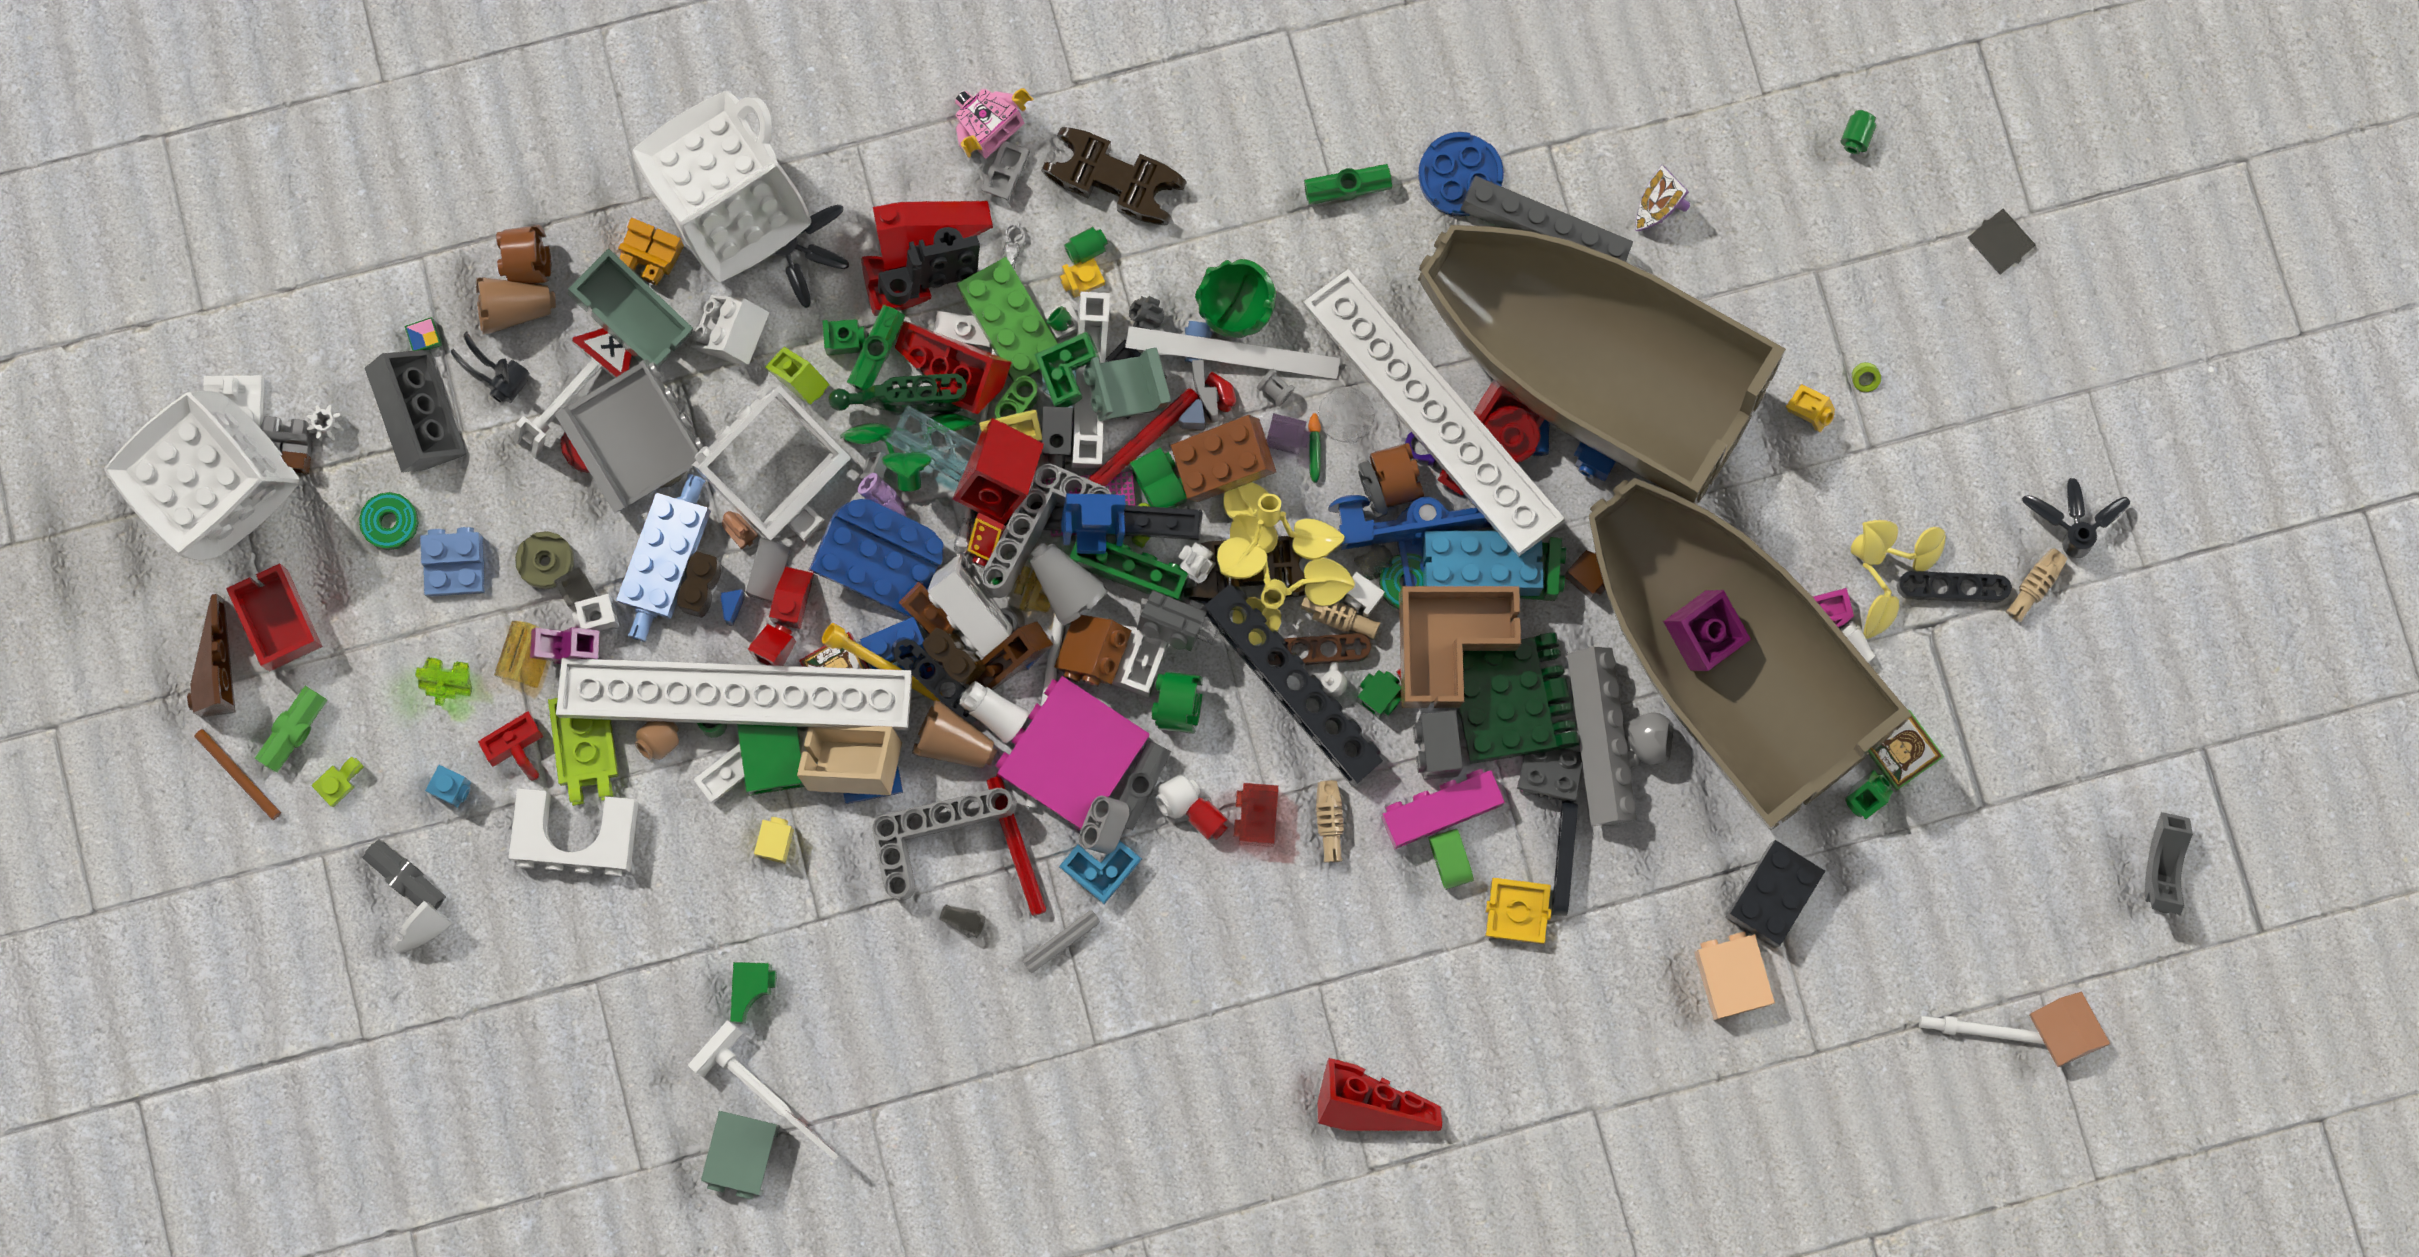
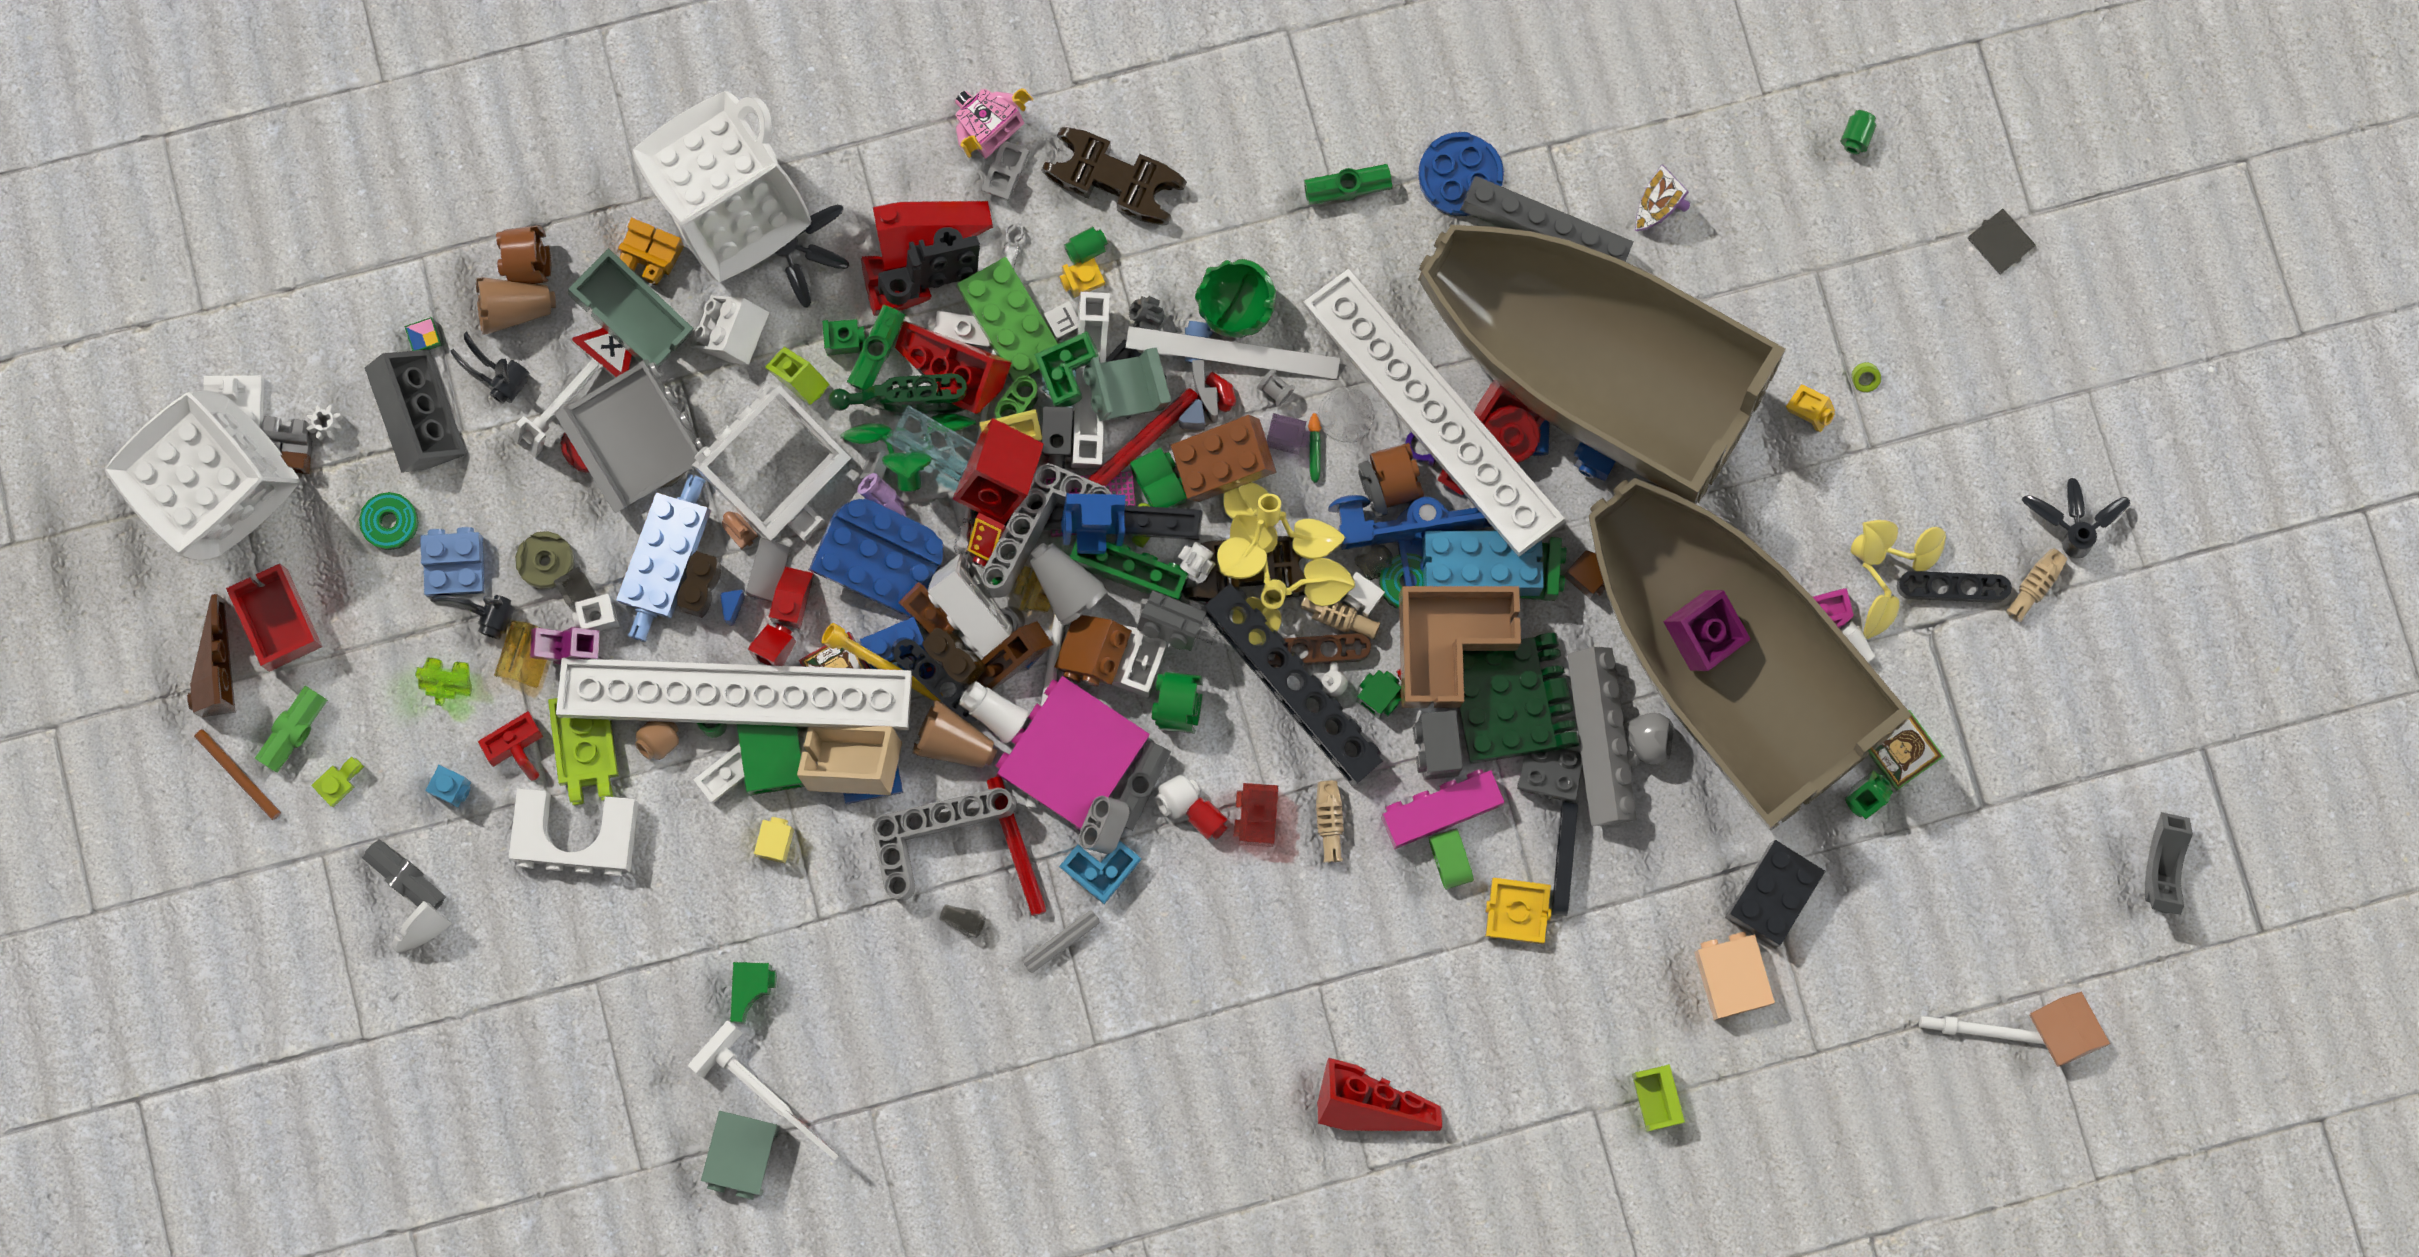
green hinge [1047,306,1072,332] -> none
none -> black plant [430,594,515,640]
none -> lime panel [1632,1064,1685,1132]

